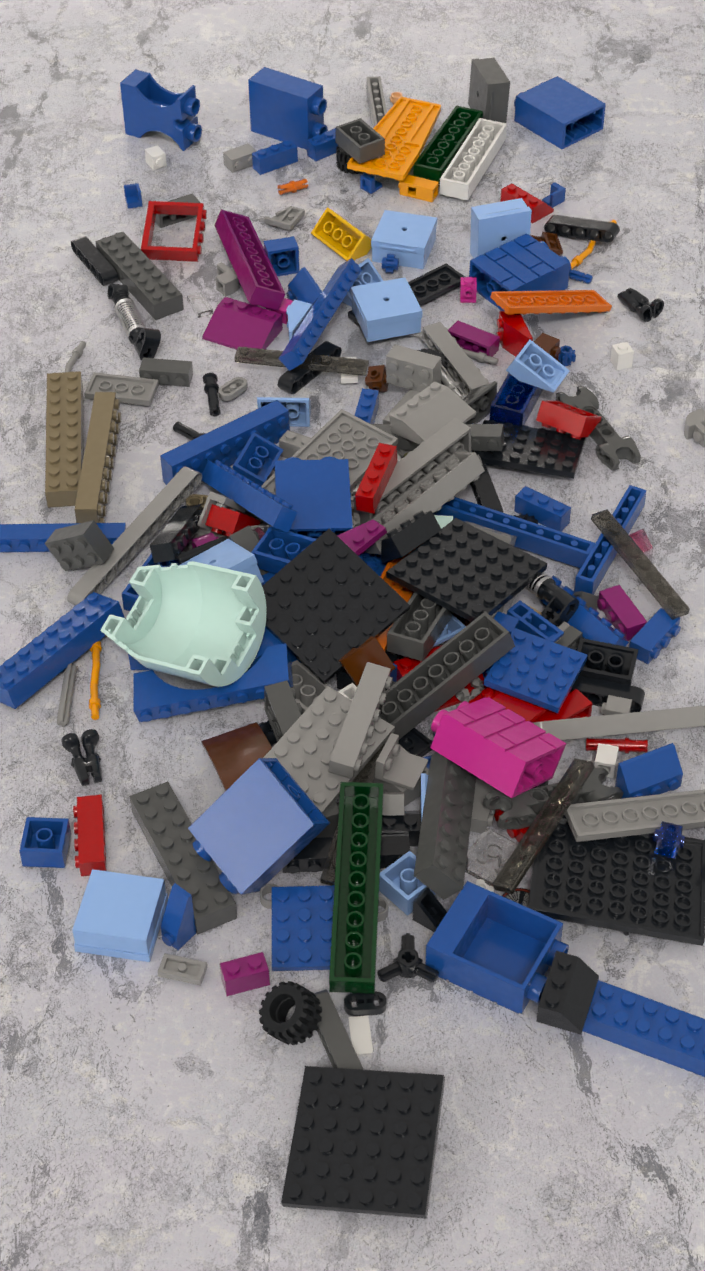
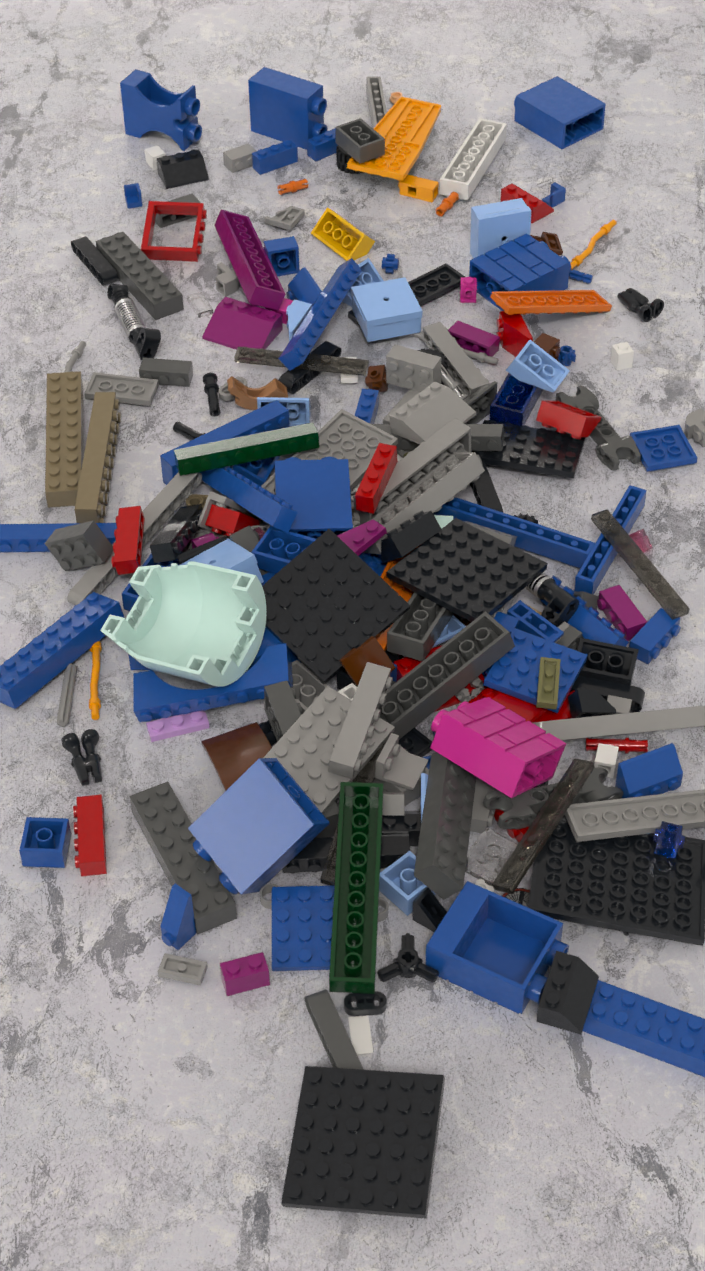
light blue container [72,869,168,962] -> none
black tyre [259,981,322,1045] -> none
blue panel [360,173,383,194] -> none
light blue container [371,210,437,269] -> none
dark green brick [413,105,483,186] -> none
dark grey container [468,58,510,123] -> none
blue brick [514,486,571,532] -> none
black beam [544,215,620,243] -> none
none -> red brick [112,506,145,575]
none -> lavender plate [146,710,210,742]
none -> black slope [156,150,209,189]
none -> dark green brick [174,422,320,476]
none -> medium nougat arch [227,376,288,410]
none -> orange pin [435,192,459,216]
none -> olive plate [536,657,561,710]
none -> black slope [568,687,616,718]
none -> blue plate [630,425,697,472]

